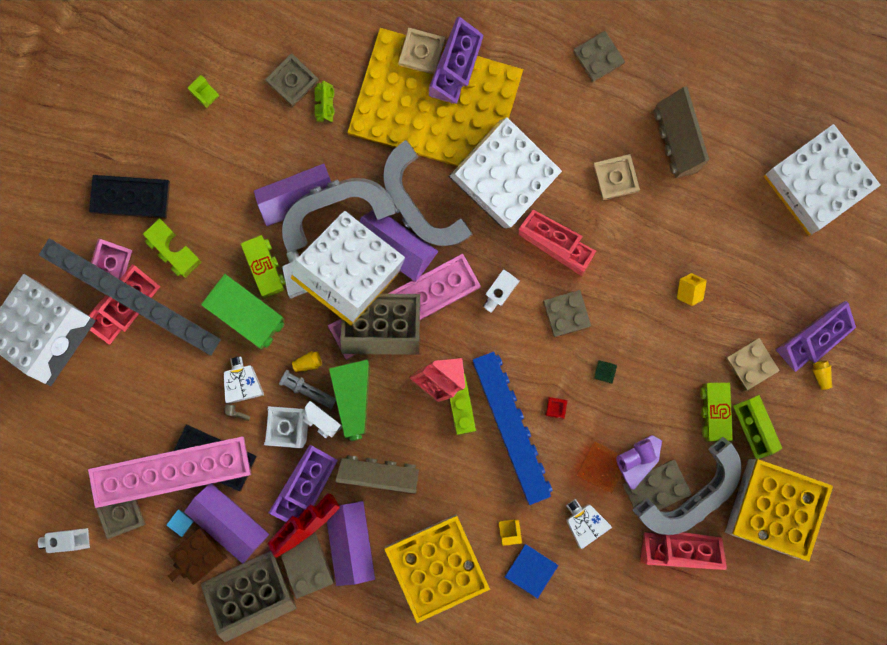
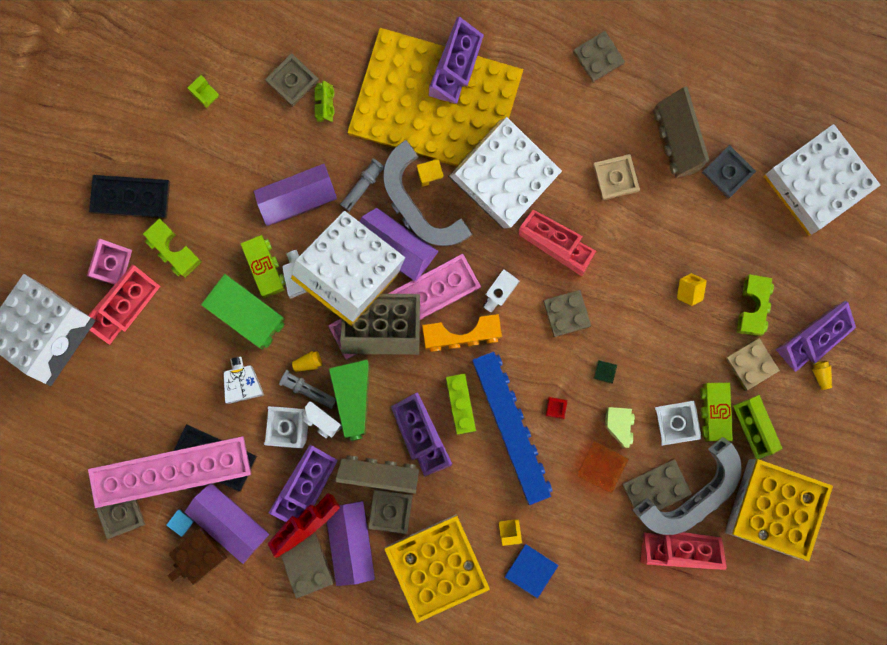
white torso [38,528,90,553] -> none
dark grey plate [39,238,221,356] -> none
dark tan slope [201,551,297,642] -> none
dark tan hand [224,405,251,421] -> none
light grey arch [282,178,396,253] -> none
tan plate [399,28,445,75] -> none
coral slope [409,358,466,402] -> none
white torso [566,499,612,549] -> none
medium lavender panel [616,435,662,490] -> none
none -> light grey pin [340,158,385,212]
none -> dark tan plate [368,490,413,534]
none -> medium lavender slope [391,393,452,477]
none -> yellow panel [417,159,444,187]
none -> light orange arch [422,314,502,352]
none -> yellowish green slope [605,407,635,448]
none -> white slope [655,401,701,445]
none -> dark grey plate [702,145,756,199]
none -> lime arch [737,274,774,336]

